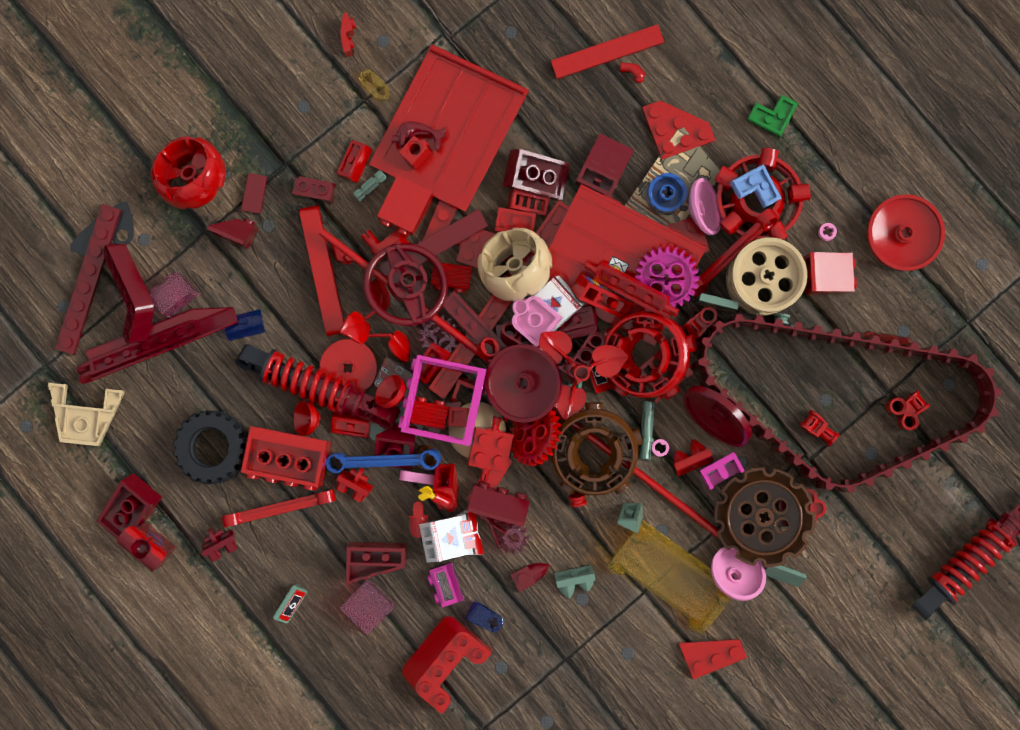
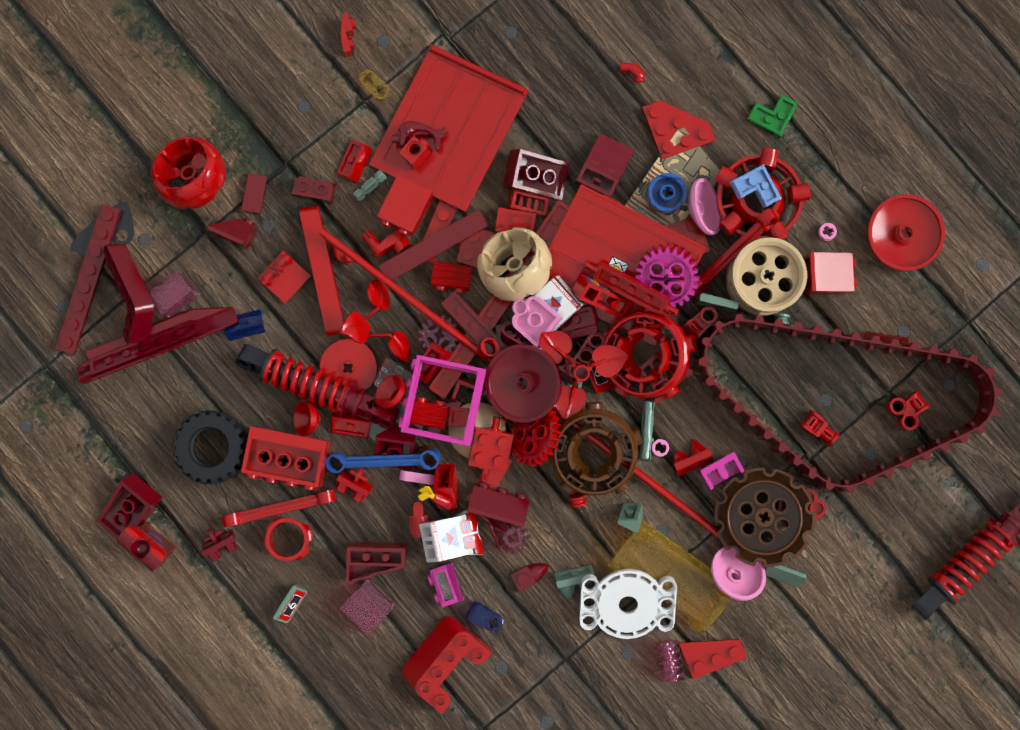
tan wing [48,383,125,446] -> none
dark red piece [363,243,448,326] -> none
red tile [551,24,664,80] -> none
dark red dish [683,386,752,447] -> none
none -> red hinge [258,251,311,304]
none -> red piece [264,517,313,561]
none -> white piece [579,569,677,639]
none -> clear pink piece [655,640,685,682]

